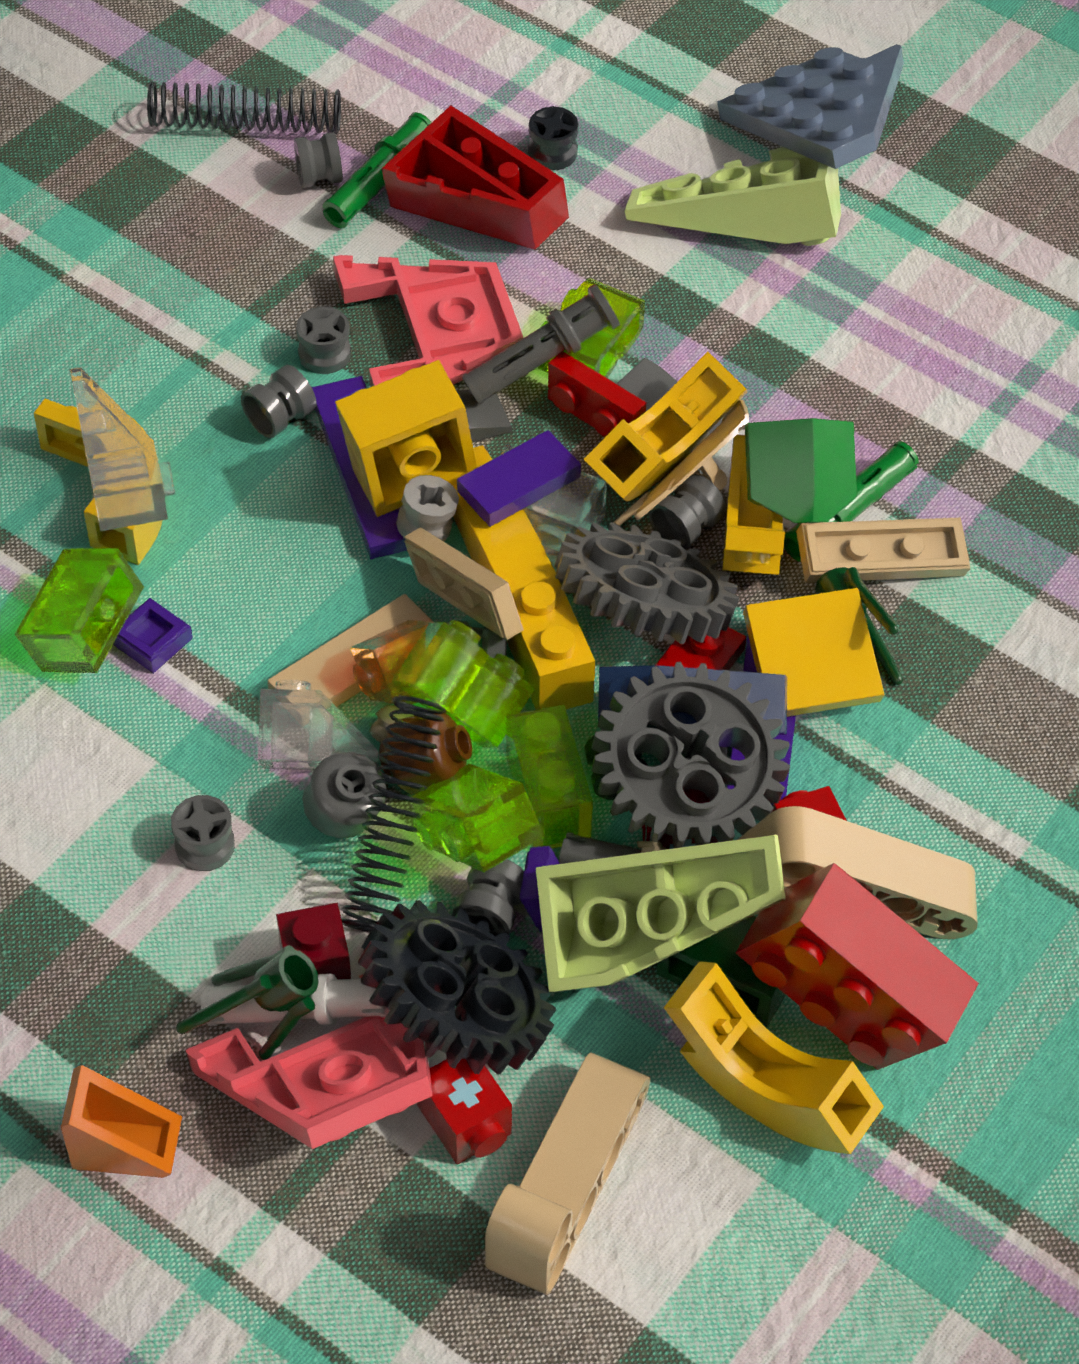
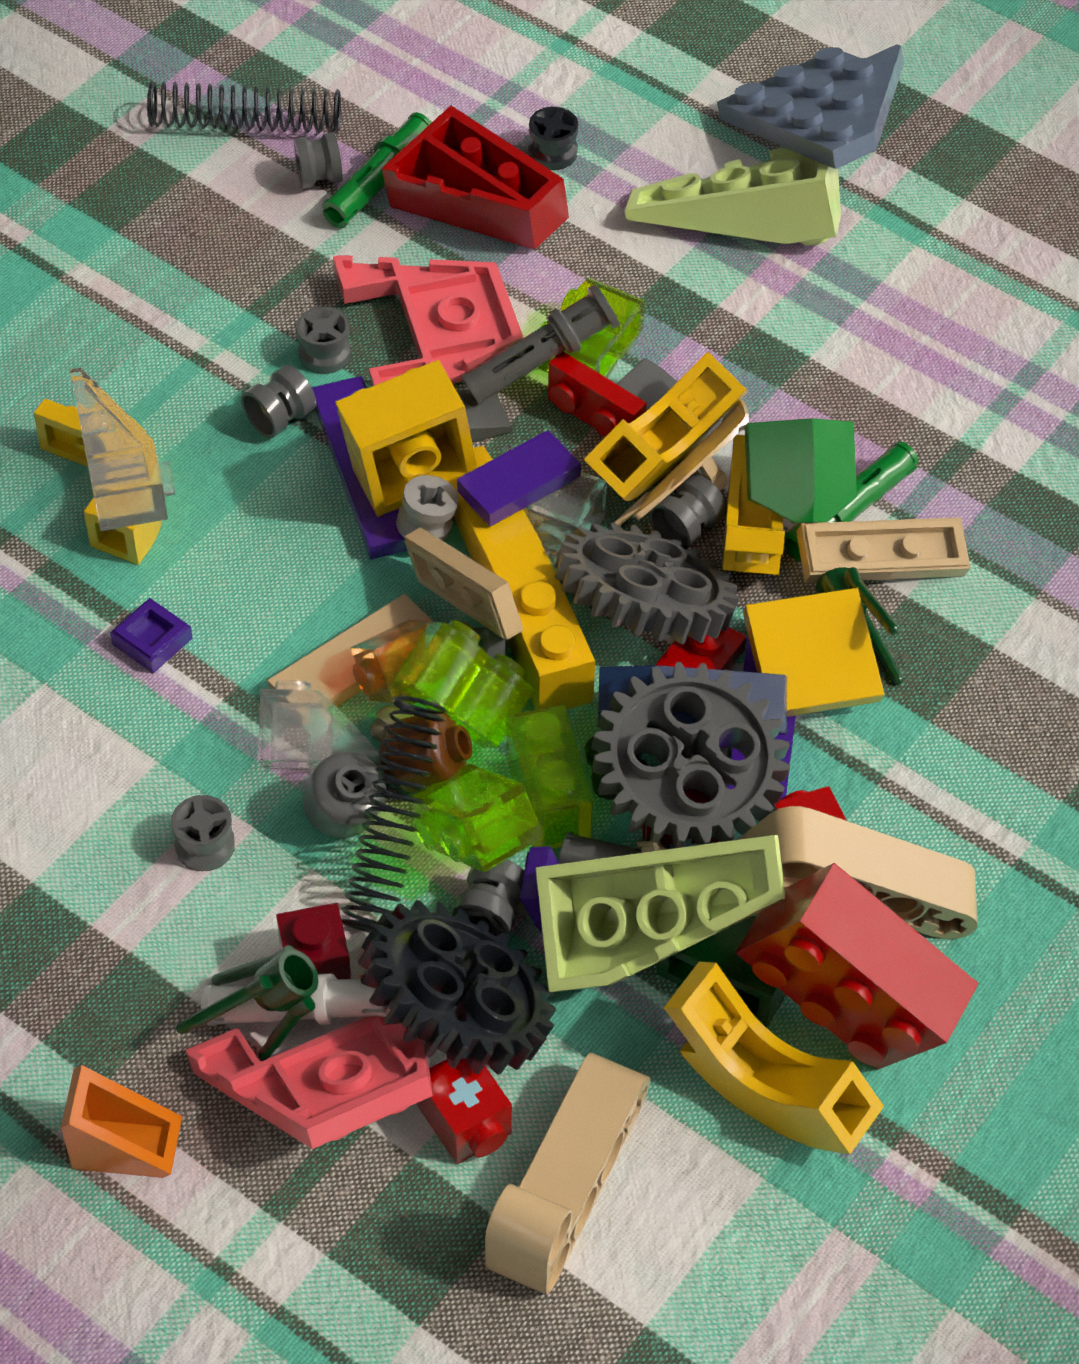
clear neon green brick [14,548,144,673] -> none

